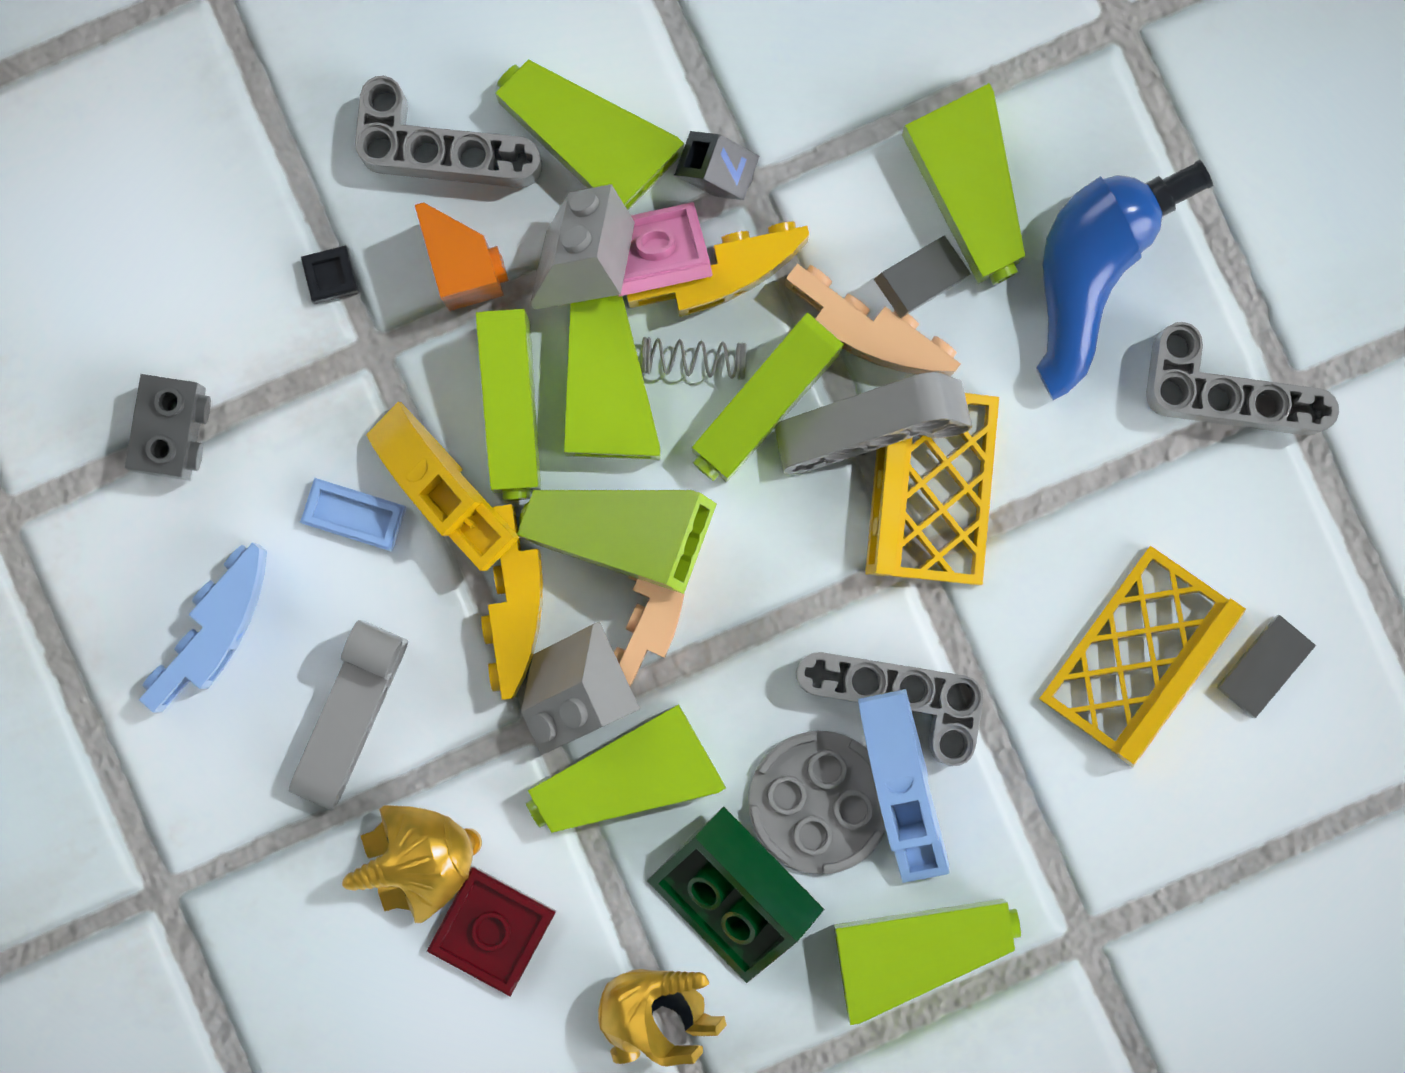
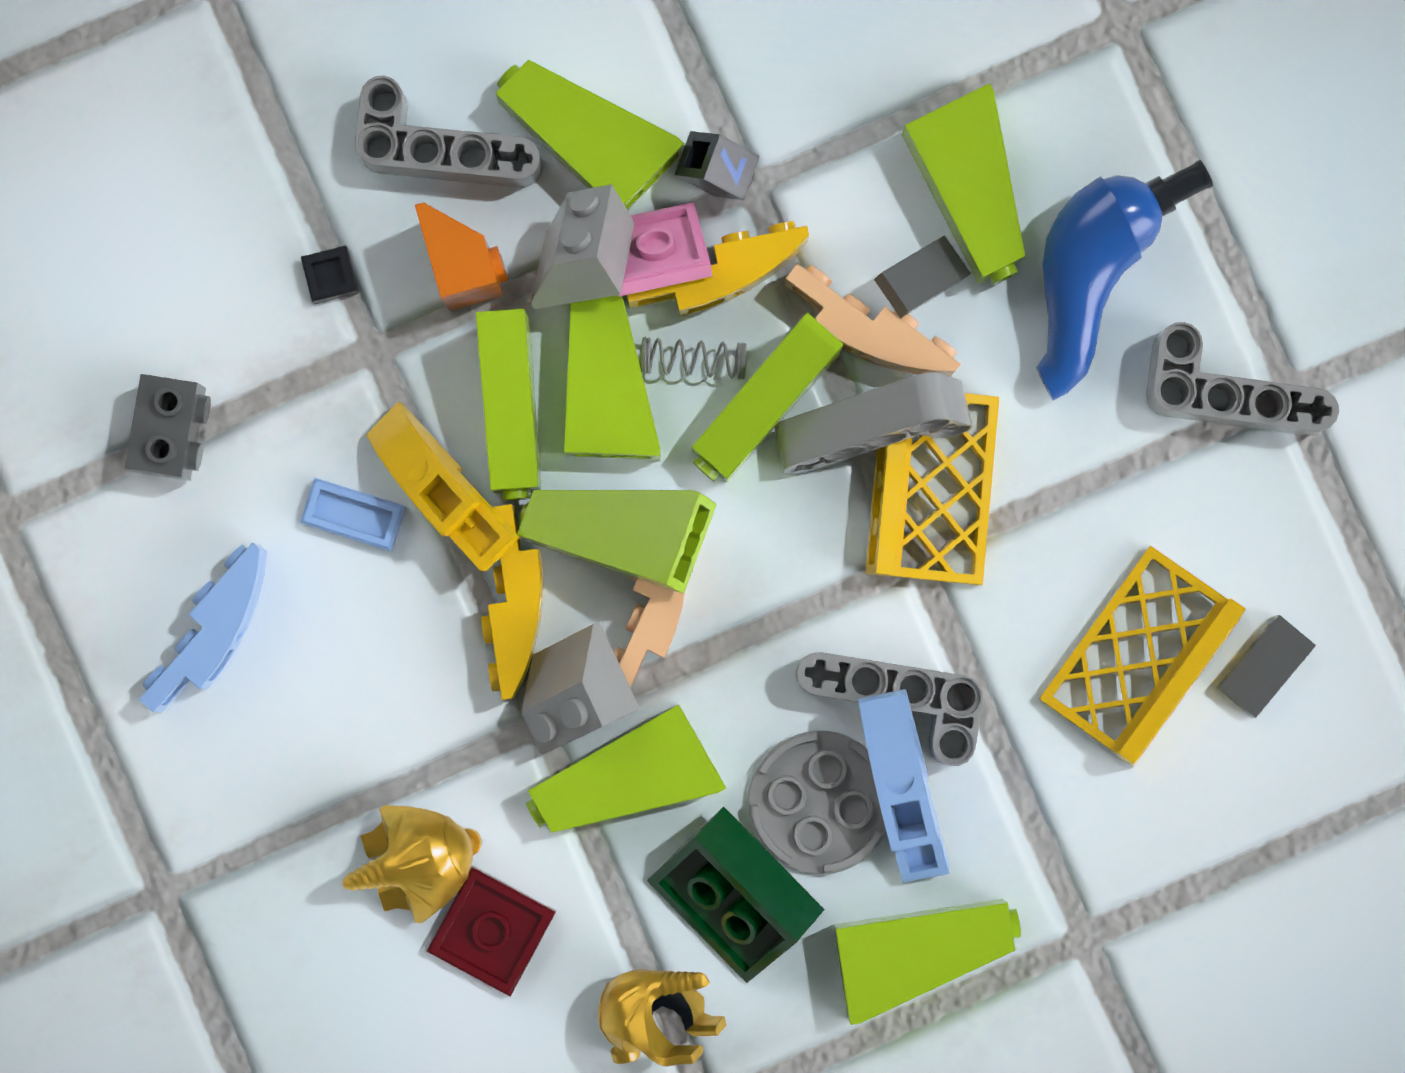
light grey beam [288,620,408,811] -> none

